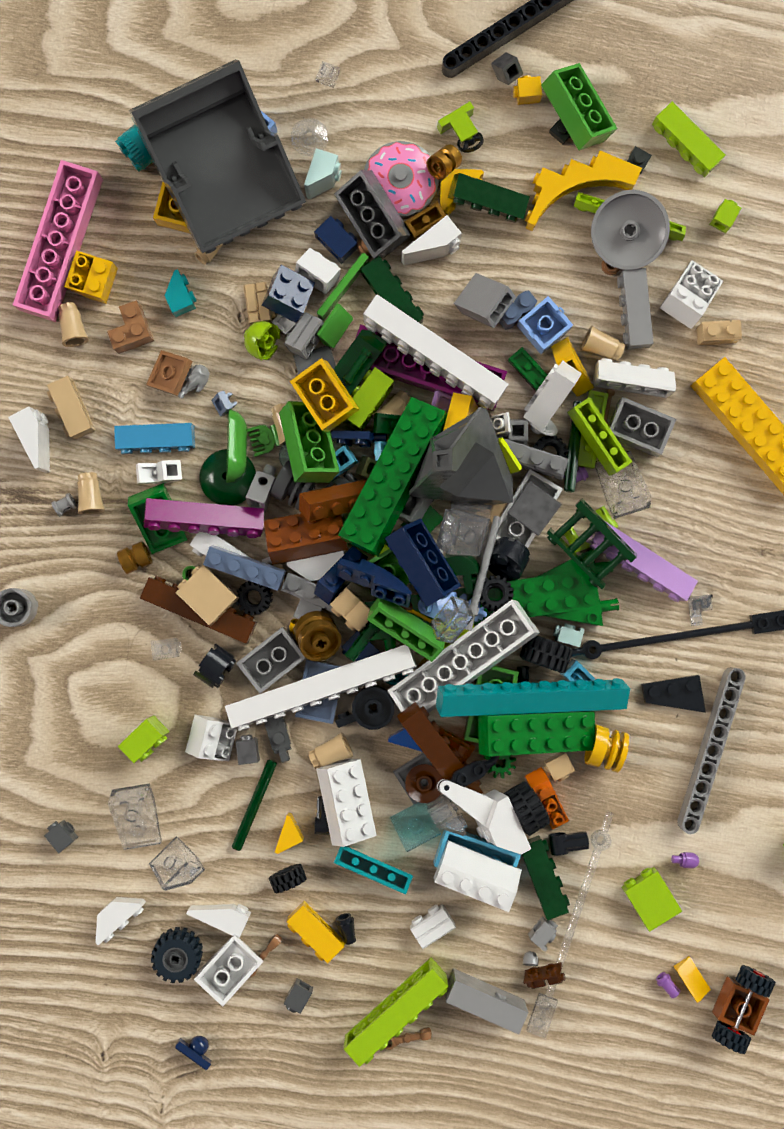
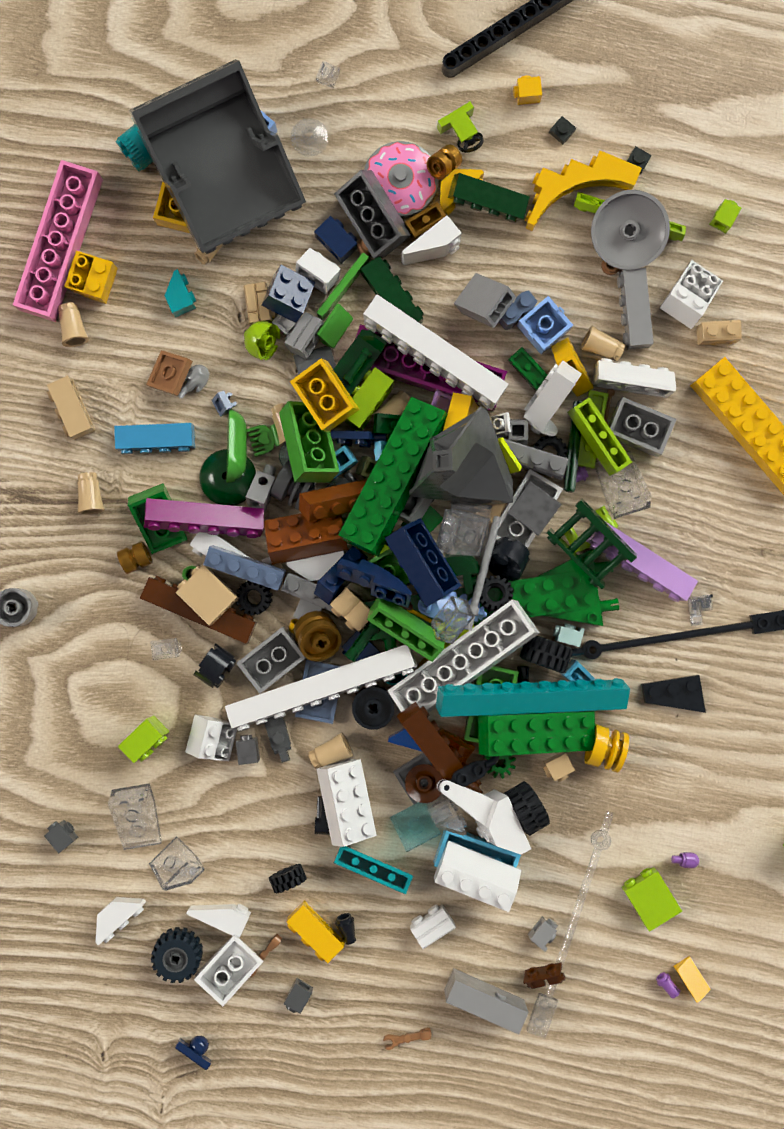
white slope [8,407,50,473] -> none
light grey bush [51,493,77,517] -> none
medium nougat brick [107,300,154,354] -> none
white brick [136,460,182,484] -> none
dark green axle [232,759,277,851] -> none
yellow slope [274,812,304,854] -> none
light aqua slope [304,148,342,199] -> none
black plate [335,711,355,728] -> none
lime brick [344,957,448,1067] -> none
flat silver brick [491,52,524,85] -> none
dark green brick [522,835,570,921] -> none
light grey hinge [523,951,539,967] -> none
orange slope [525,767,569,830] -> none
bright green brick [541,63,618,151] -> none
black piece [549,831,589,856] -> none
lime brick [652,101,725,178] -> none
light grey beam [677,667,746,834] -> none
brick [711,965,776,1054] -> none

